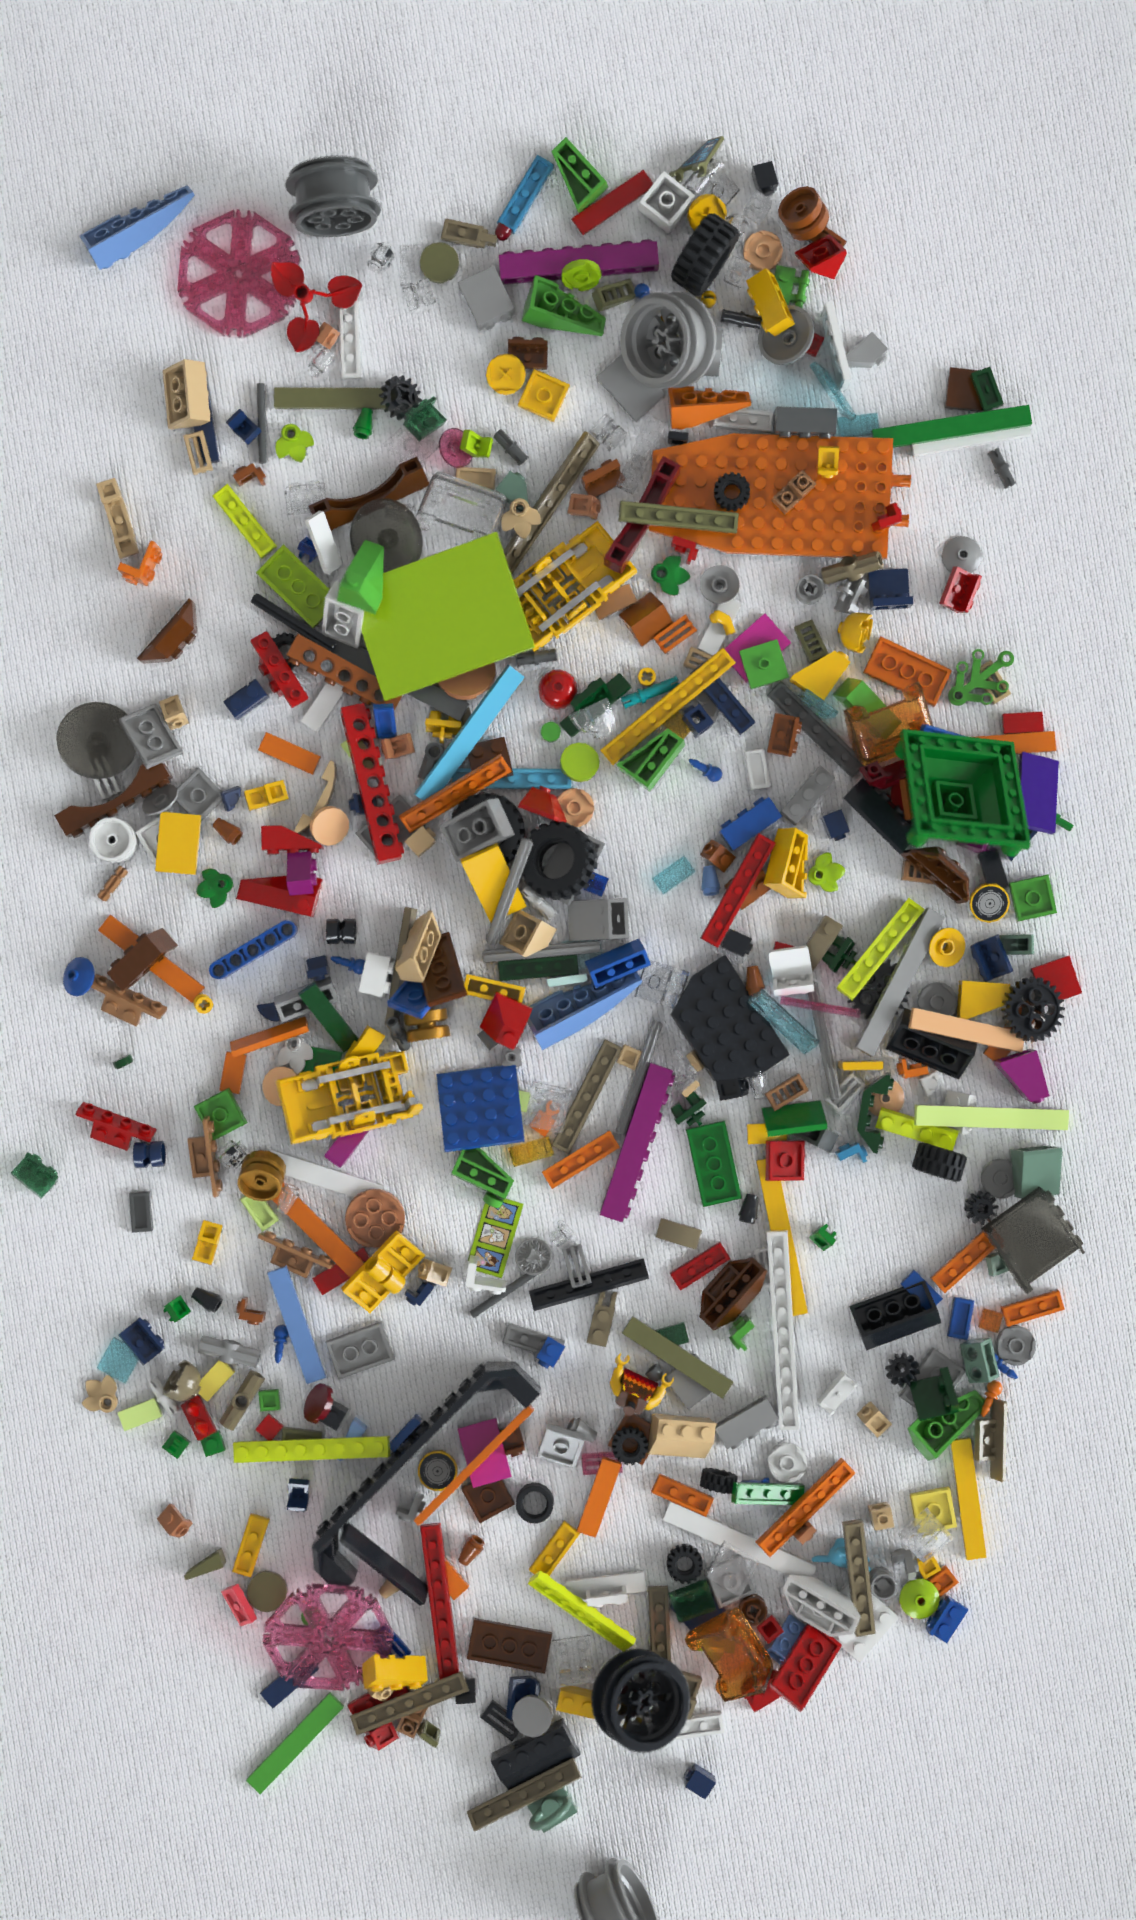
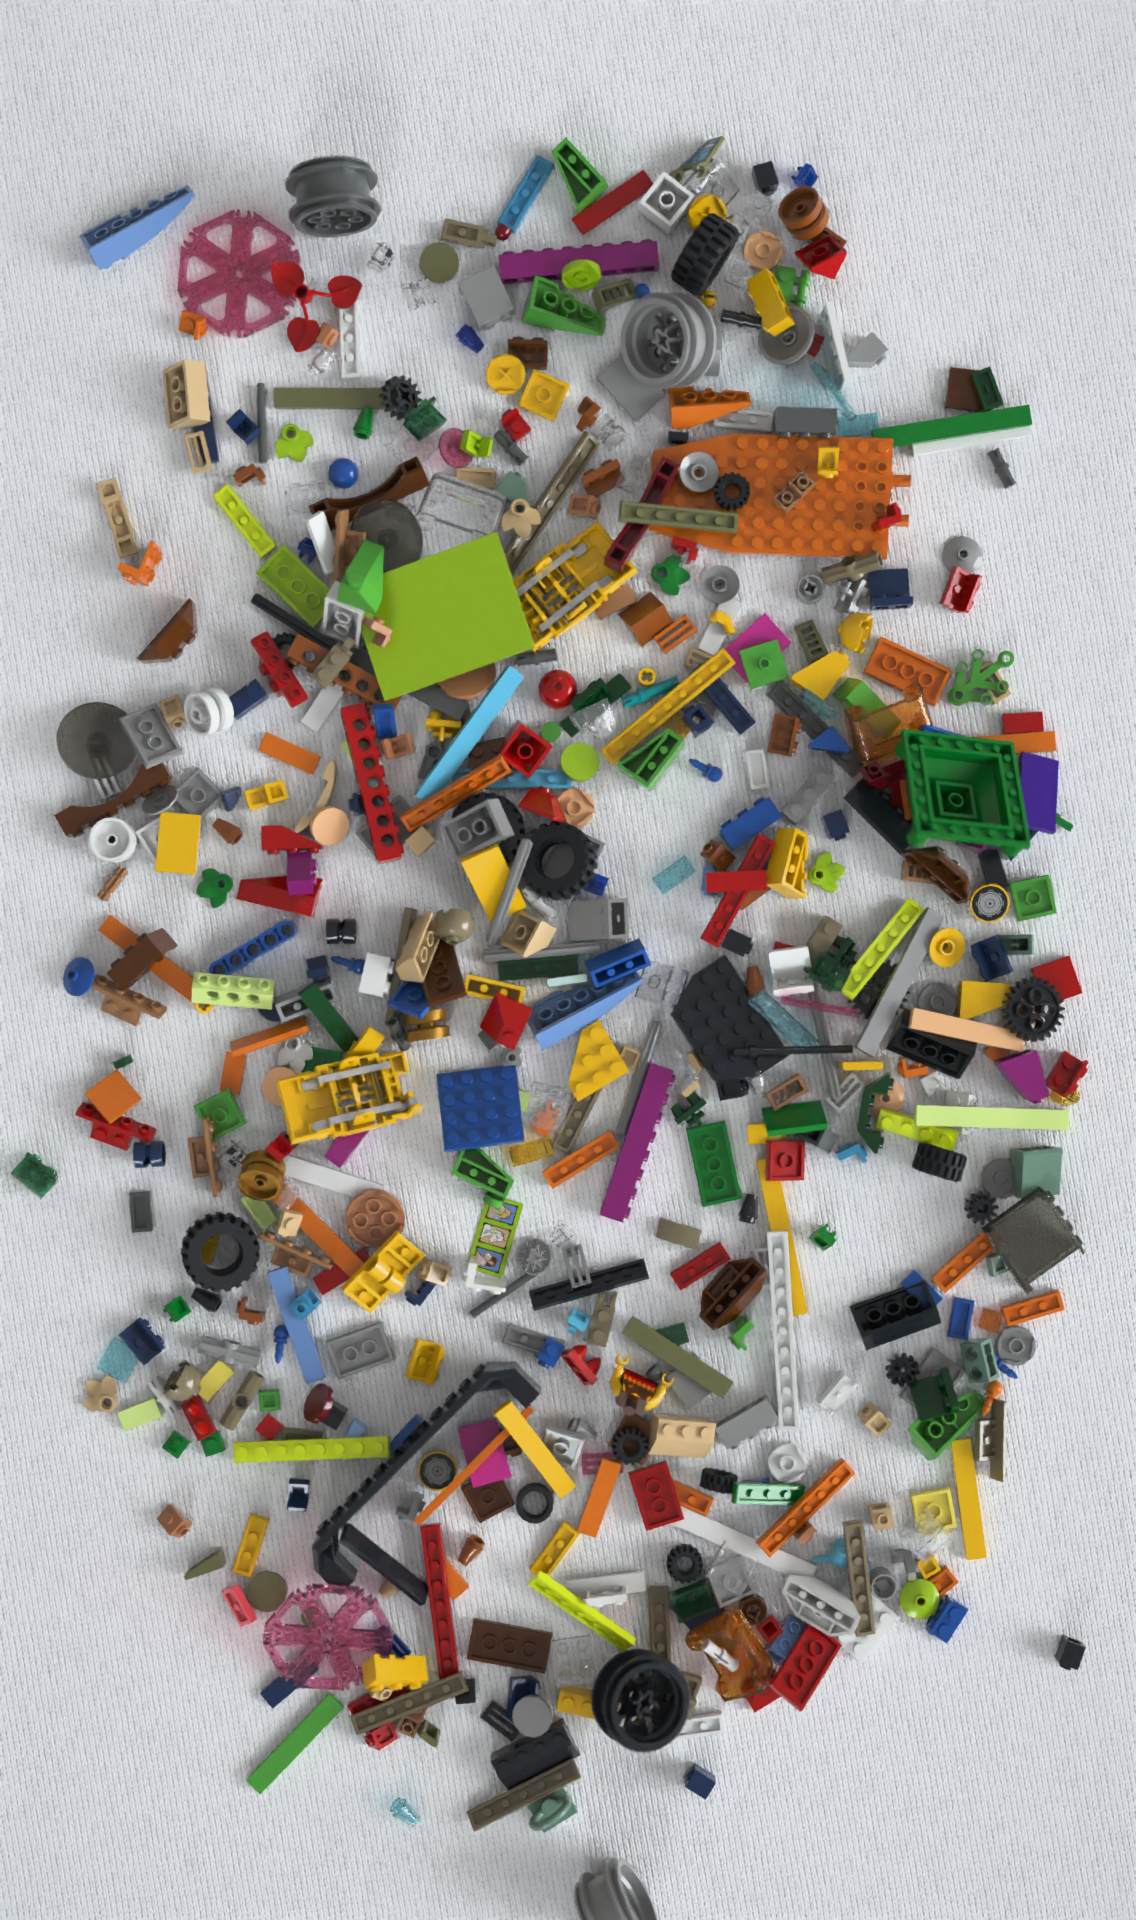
none -> orange tile [85,1069,142,1124]
none -> orange bracket [178,309,208,341]
none -> black tyre [181,1212,260,1292]
none -> white wheel [184,687,234,736]
none -> yellowish green brick [192,972,275,1010]
none -> red slope [265,1131,299,1163]
none -> tan bracket [272,1209,303,1237]
none -> dark azure bracket [289,1287,321,1320]
none -> dark tan hinge [310,637,355,689]
none -> blue hair [328,458,358,489]
none -> medium nougat bracket [332,509,366,585]
none -> nougat bracket [362,616,393,648]
none -> clear light blue cone [390,1797,420,1827]
none -> yellow bracket [405,1338,444,1386]
none -> dark tan cylinder [435,908,475,945]
none -> clear blue cone [455,324,485,354]
none -> yellow tile [493,1399,576,1499]
none -> red slope [498,720,553,779]
none -> red bracket [501,408,531,442]
none -> red tile [561,1345,601,1385]
none -> medium azure tile [567,1307,591,1335]
none -> yellow plate [568,1020,629,1102]
none -> dark orange bracket [576,396,601,432]
none -> red tile [628,1460,684,1531]
none -> light grey dish [679,452,719,492]
none -> white pin [701,1639,739,1672]
none -> red tile [705,870,767,893]
none -> black bar [733,1045,853,1057]
none -> clear blue tile [791,163,818,187]
none -> clear green bracket [803,950,852,992]
none -> blue slope [807,725,850,754]
none -> red bracket [1046,1051,1089,1097]
none -> clear yellow arm [1049,1090,1080,1106]
none -> black brick [1055,1635,1086,1670]

